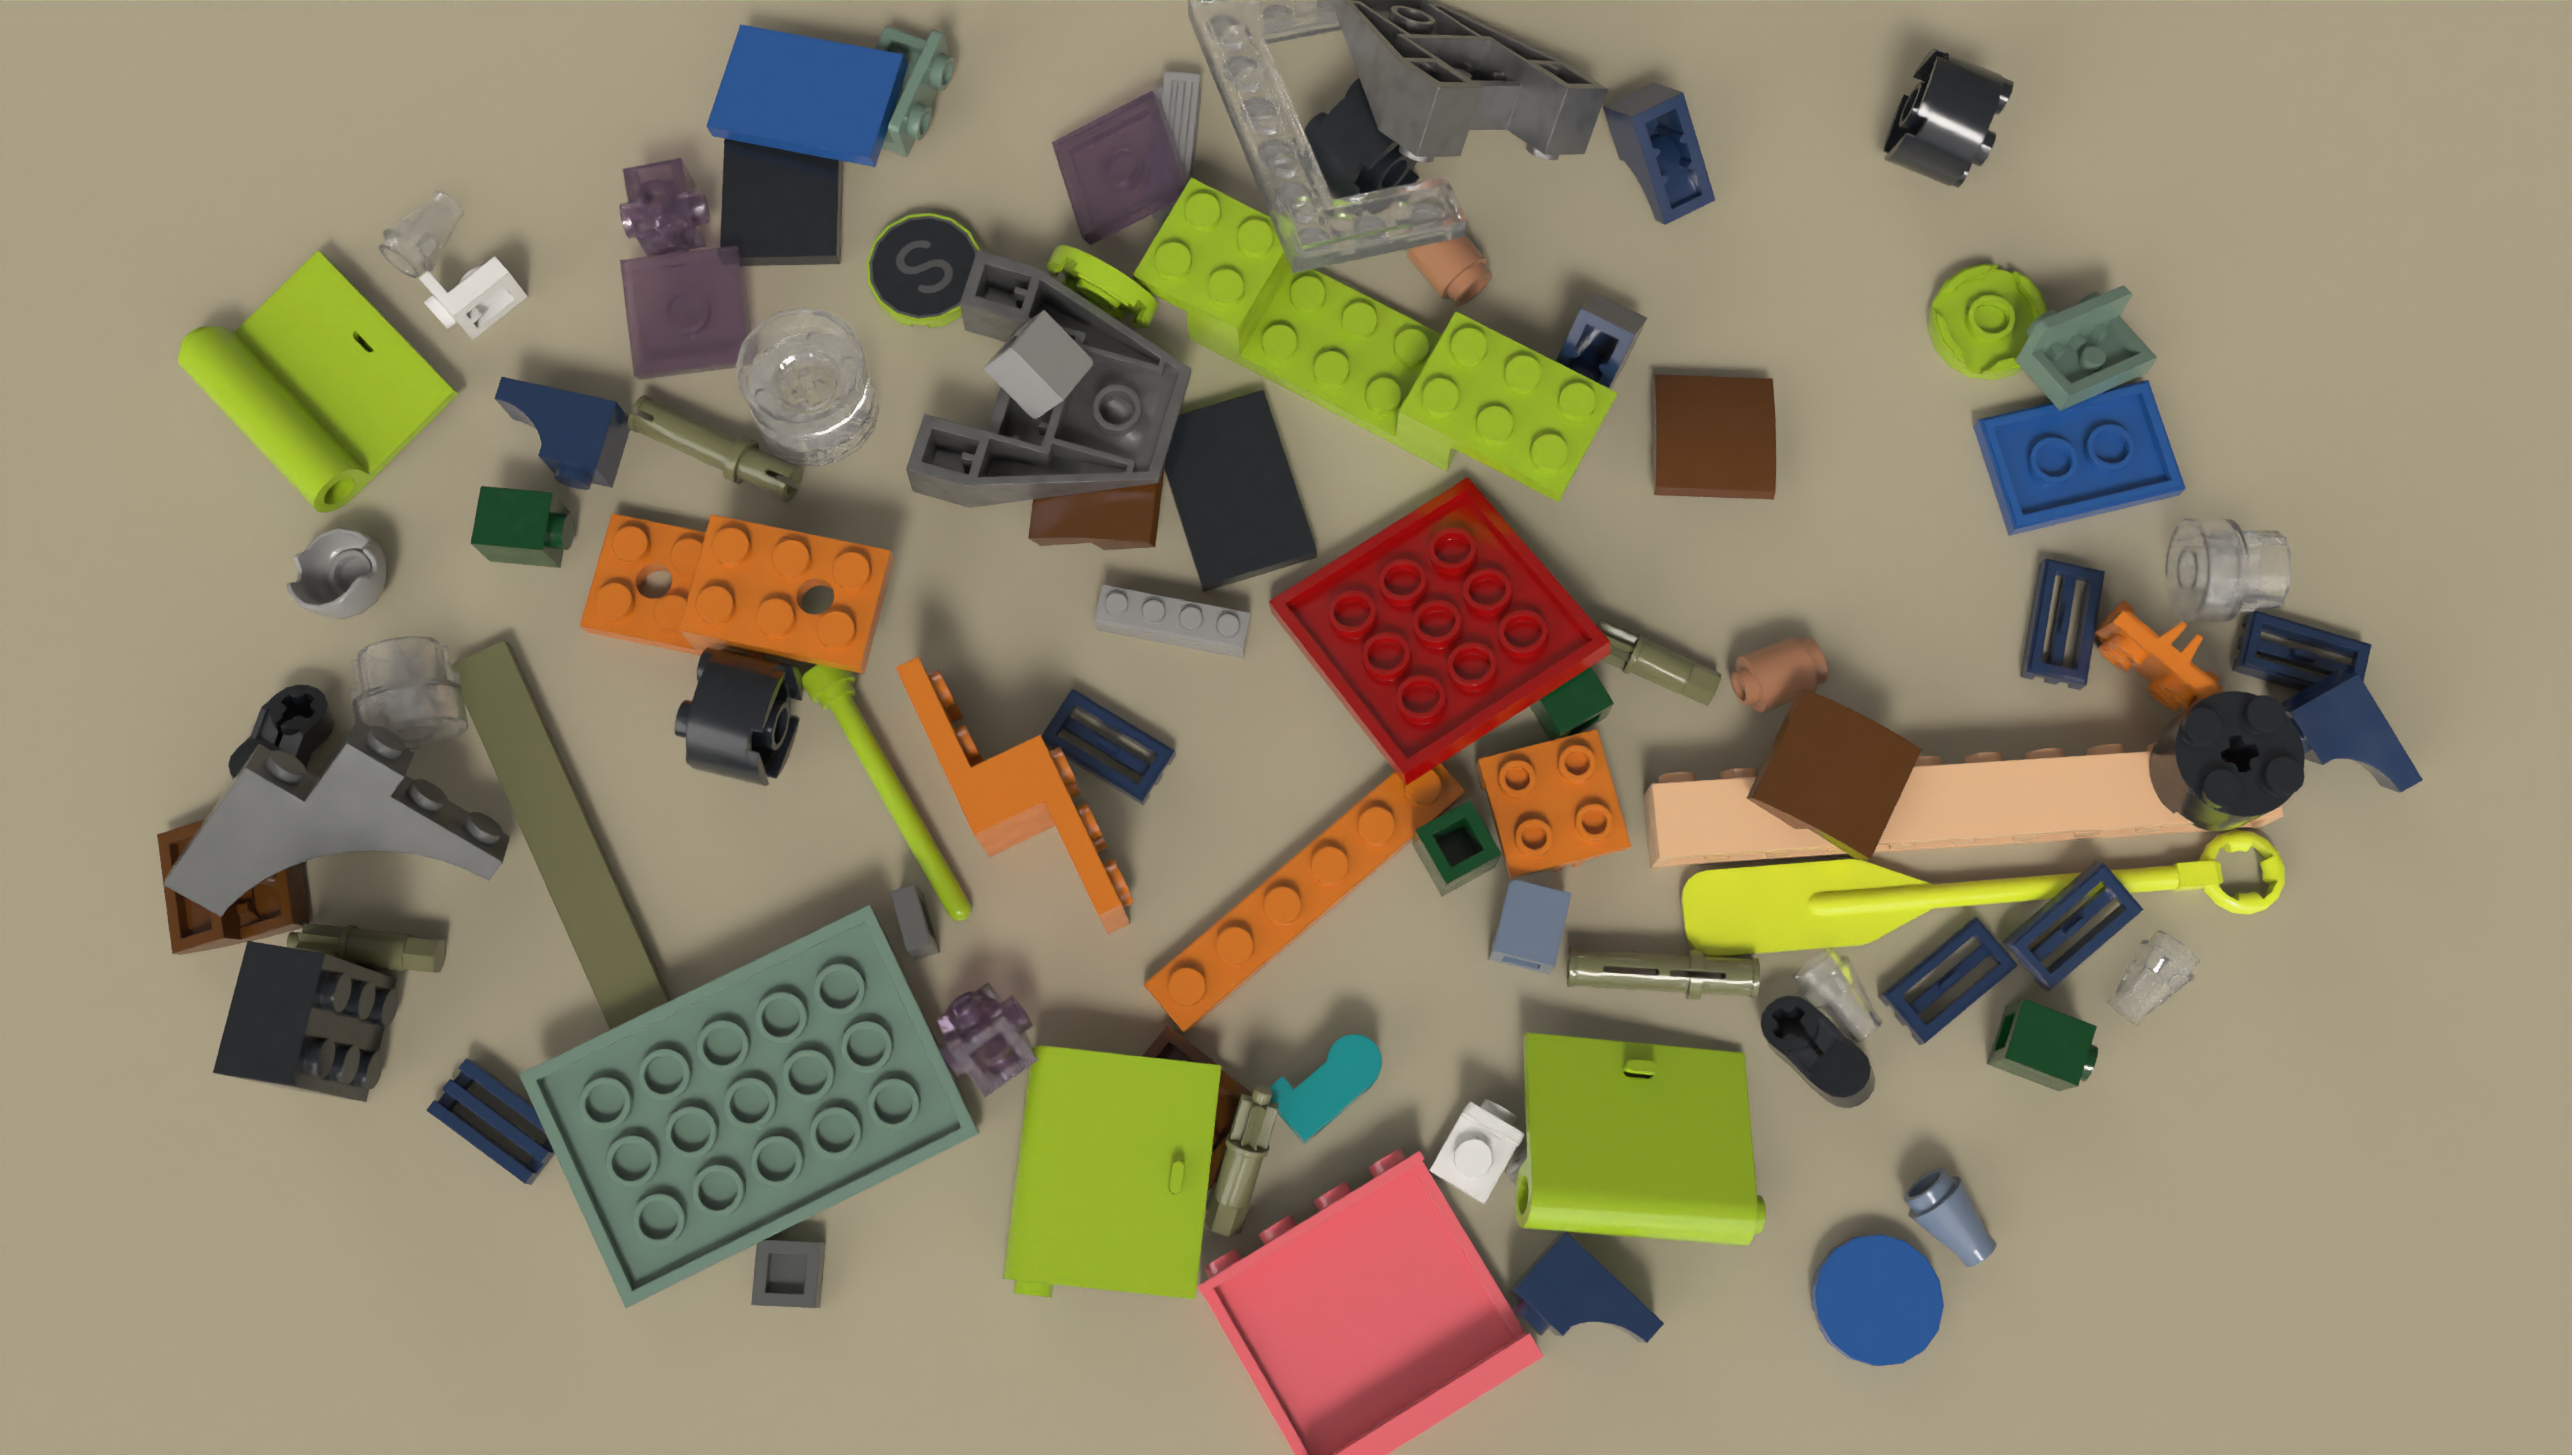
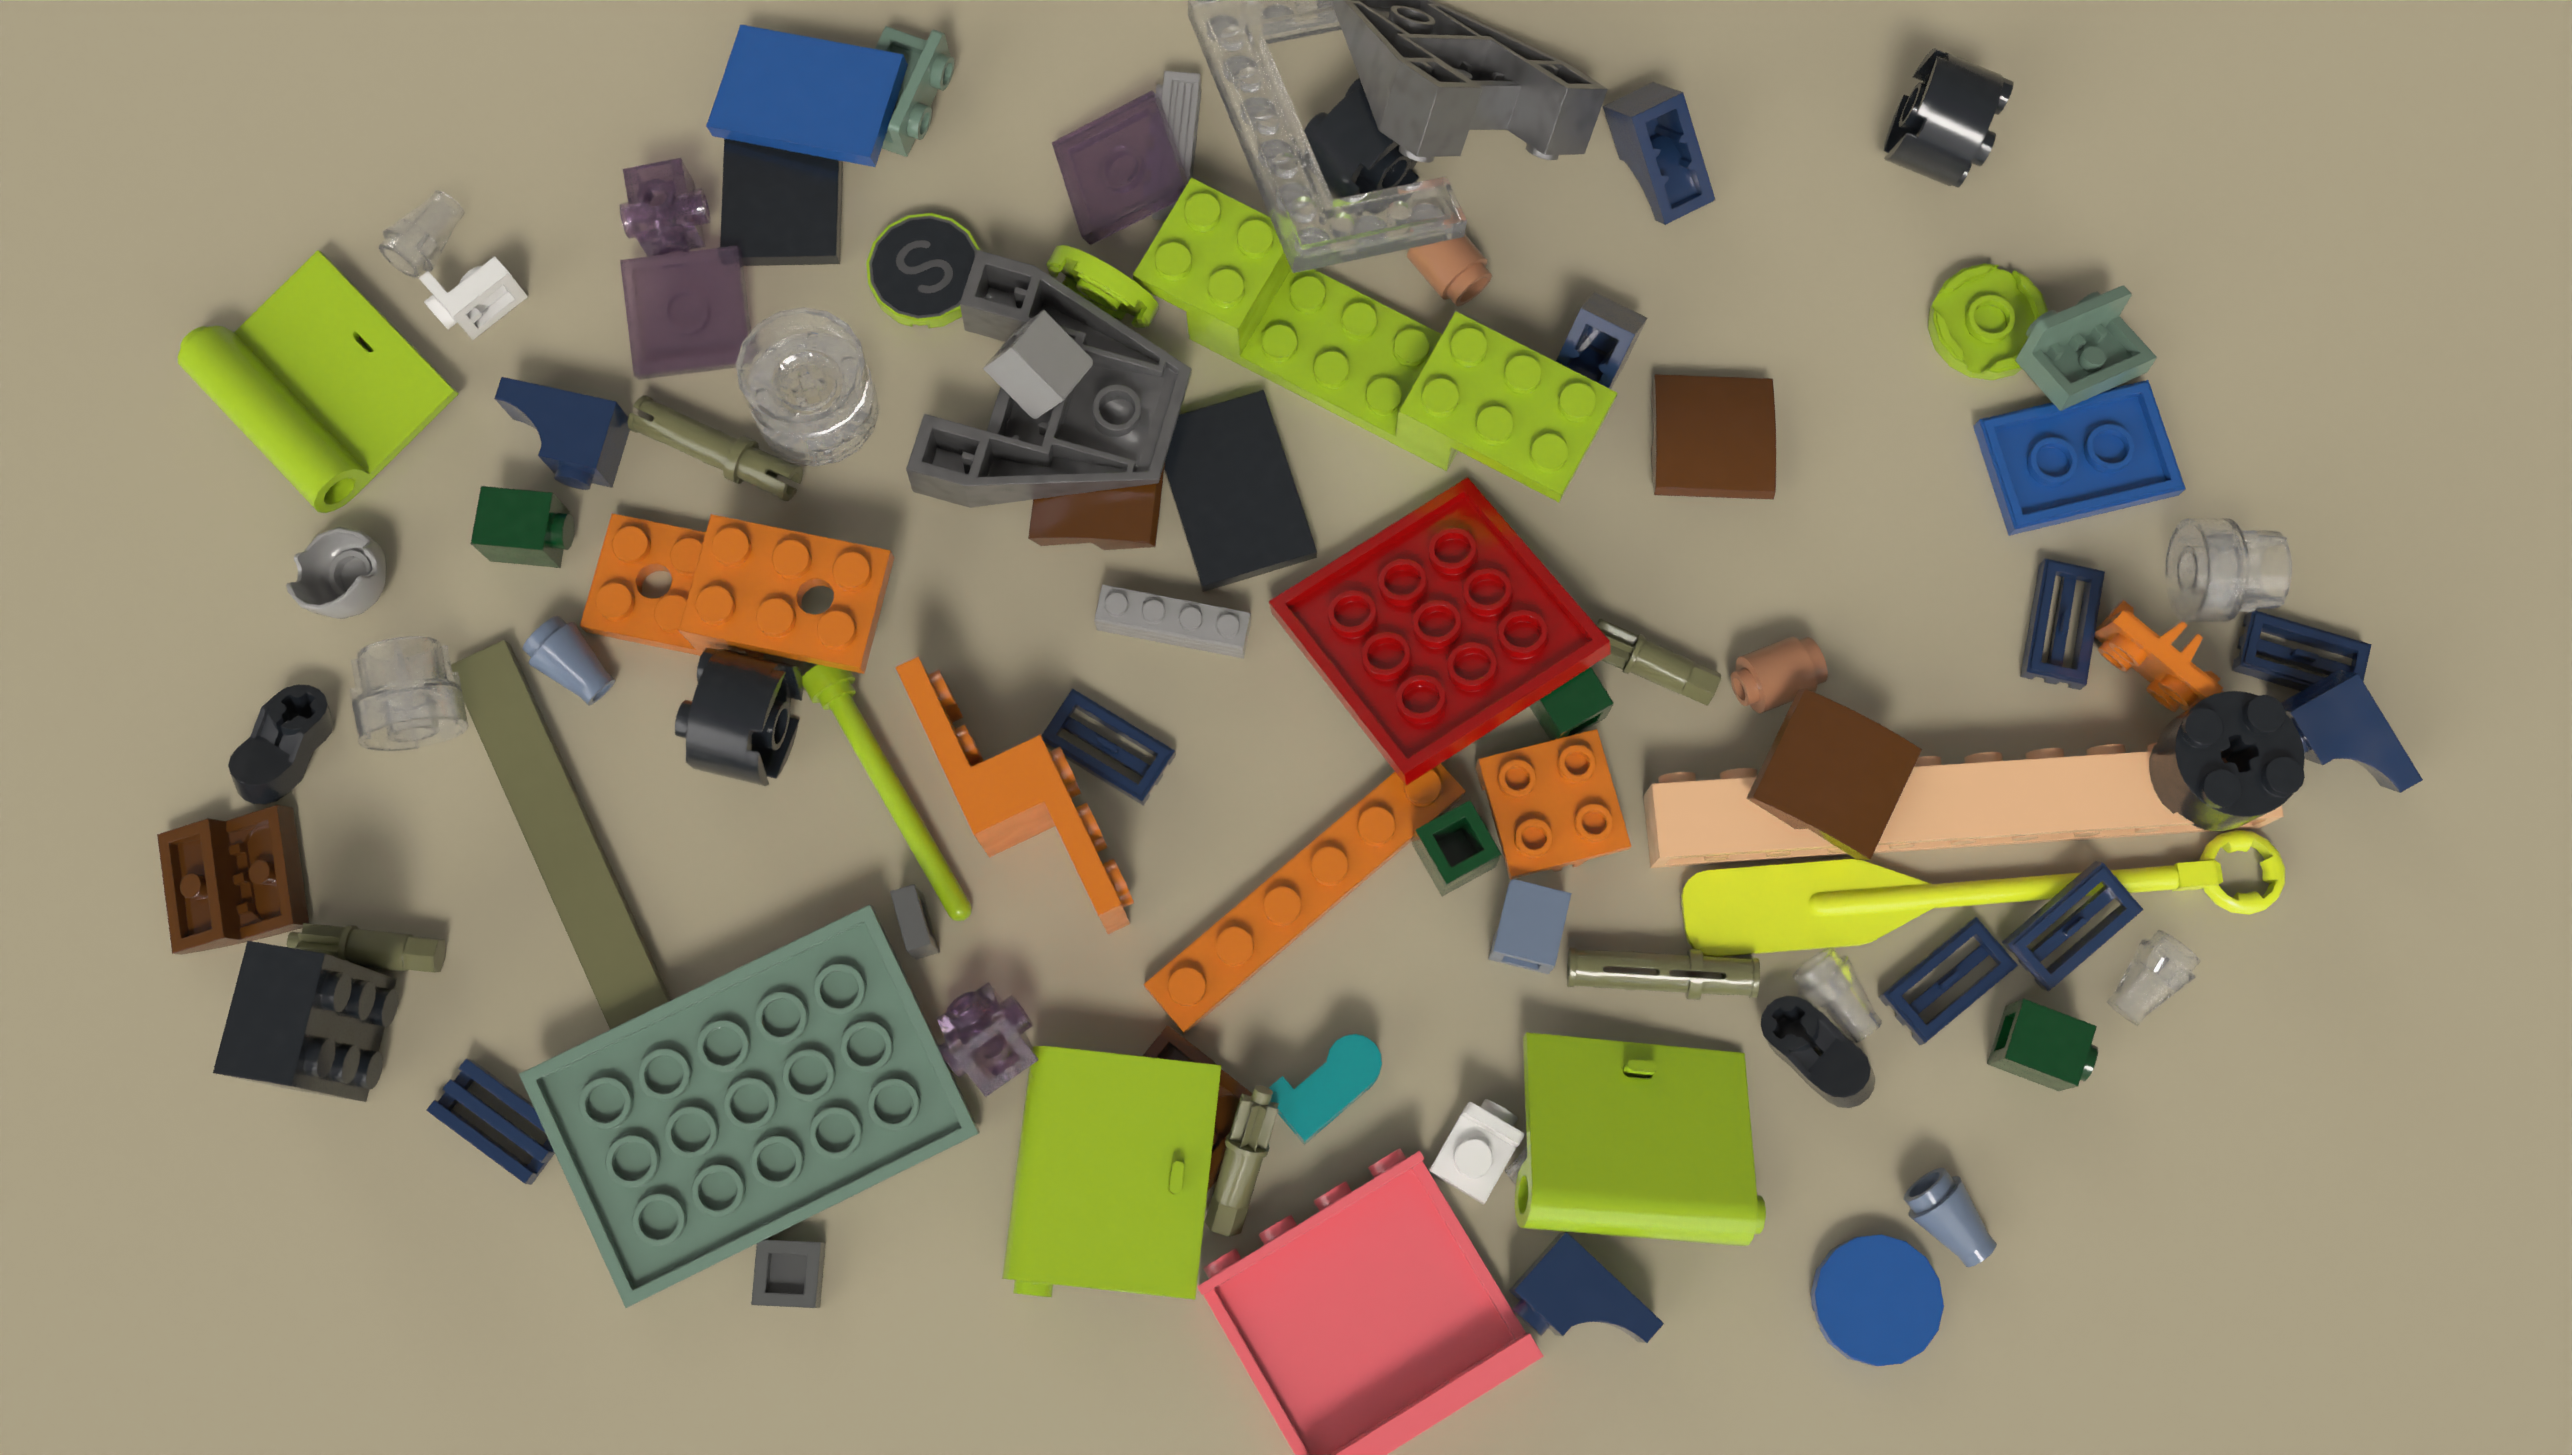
arch [162,720,510,917] -> none
none -> sand blue cone [522,616,615,706]

